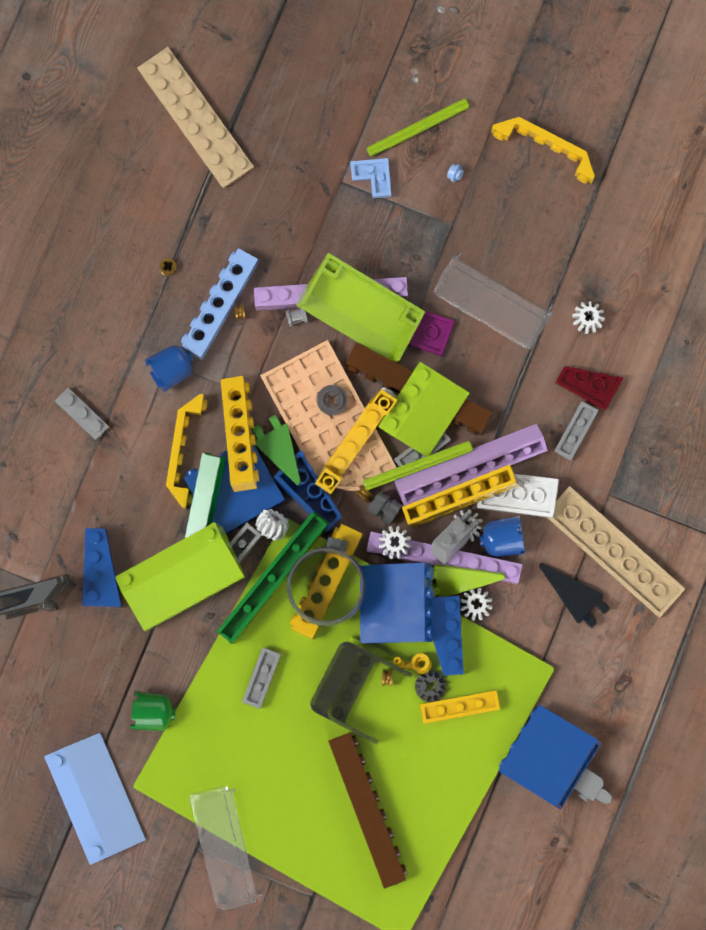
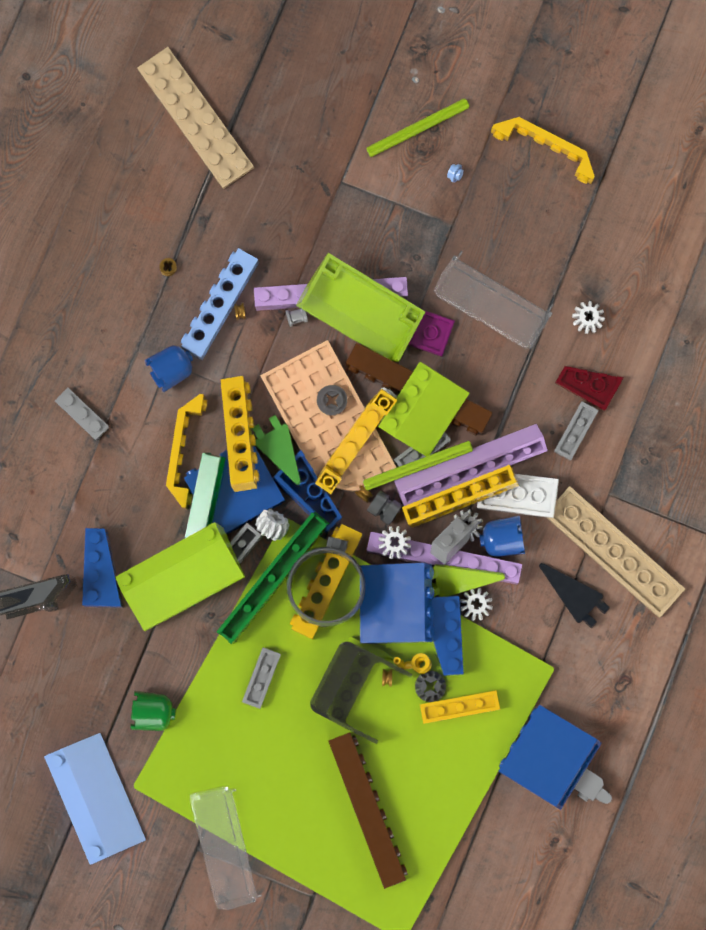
light blue plate [350,158,391,198] -> none

